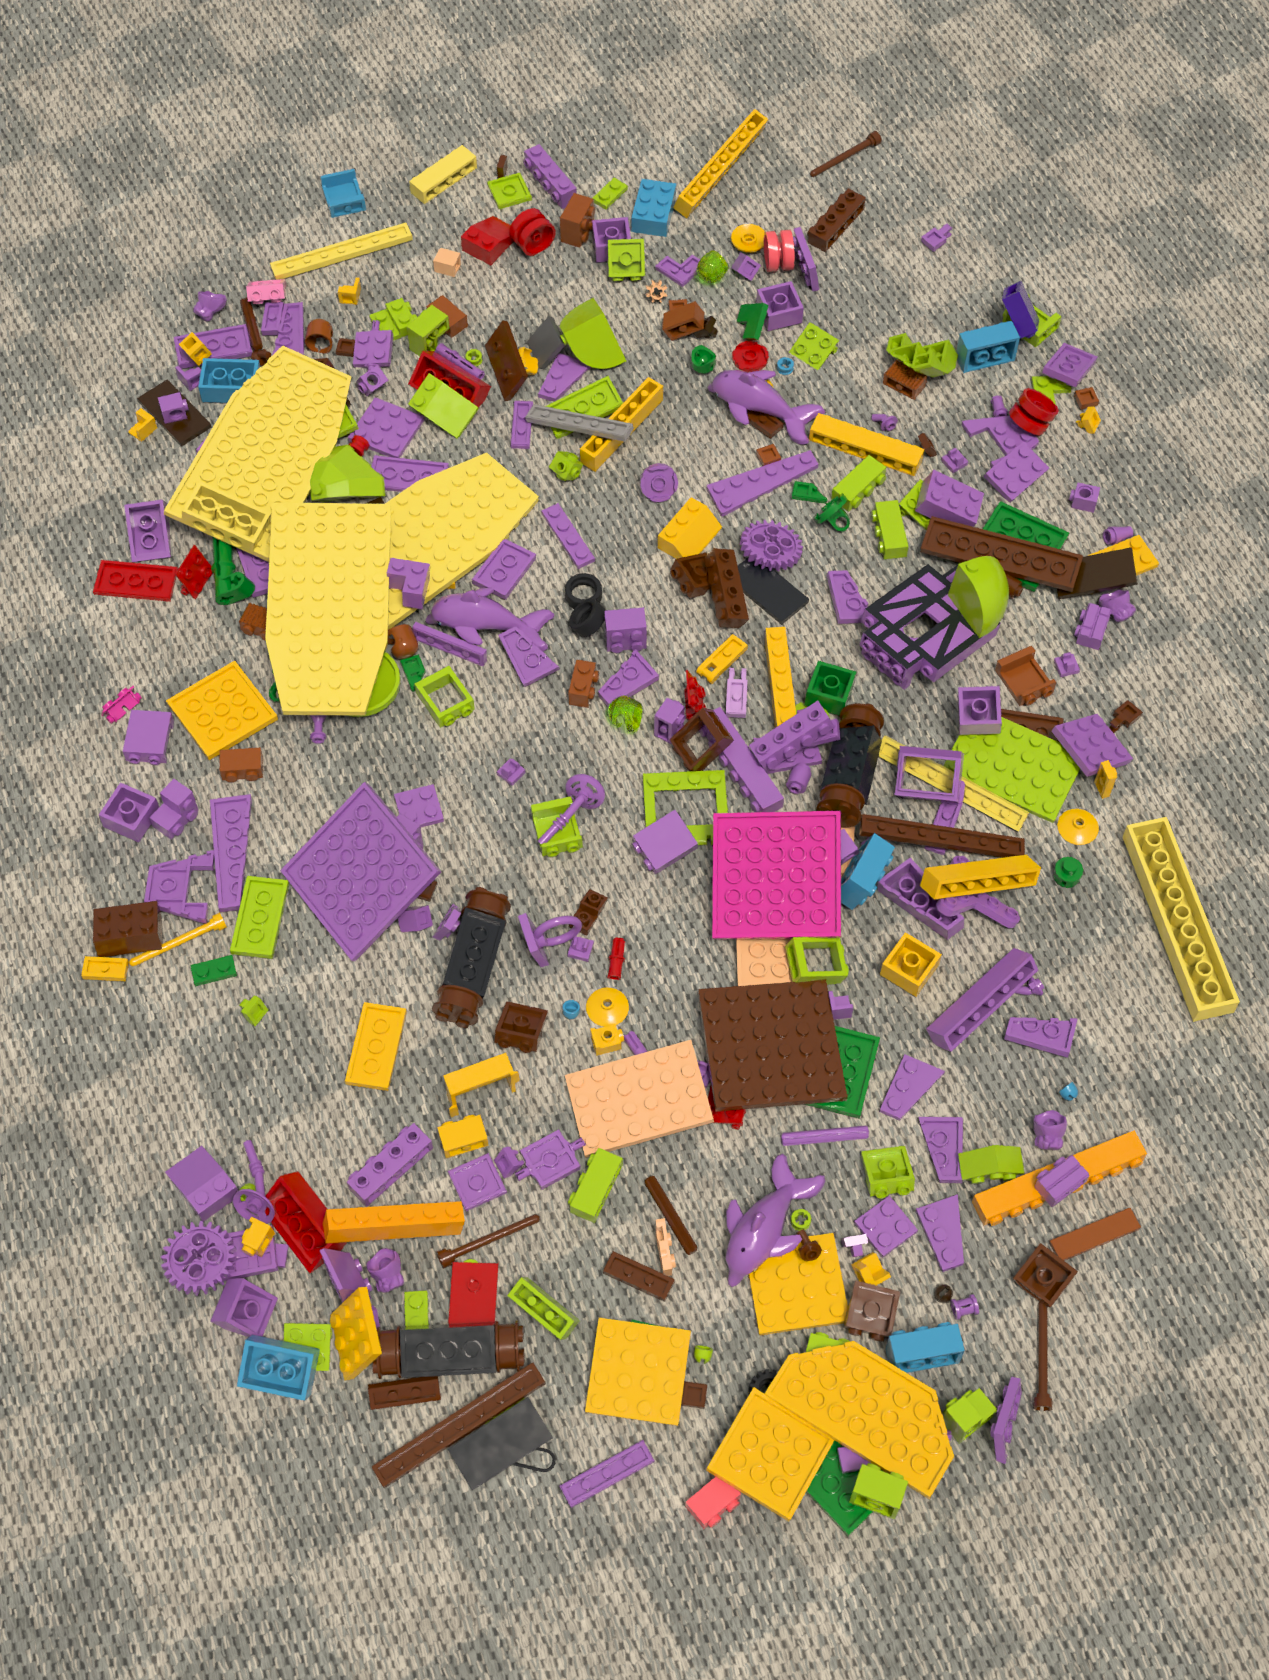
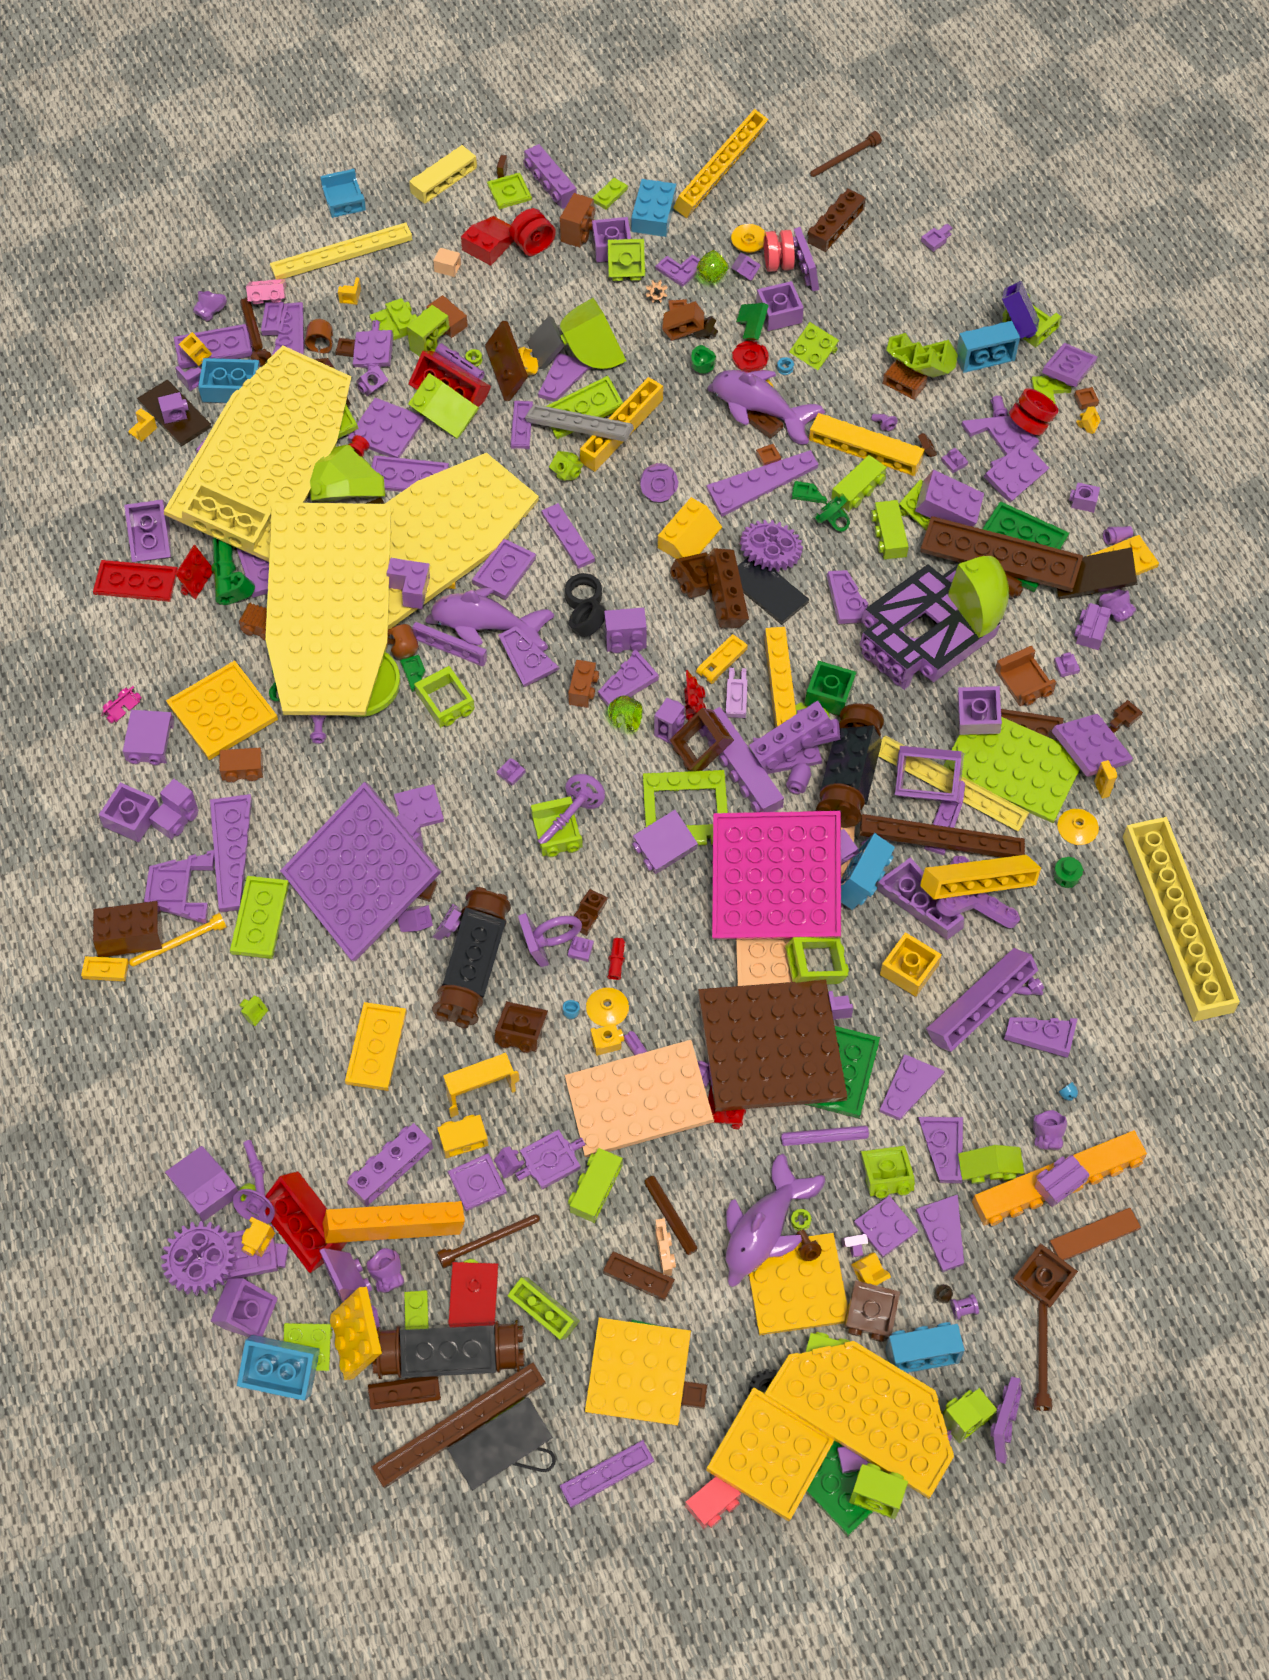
green plate [190,955,237,987] -> none
lime hinge [694,1345,713,1364] -> none

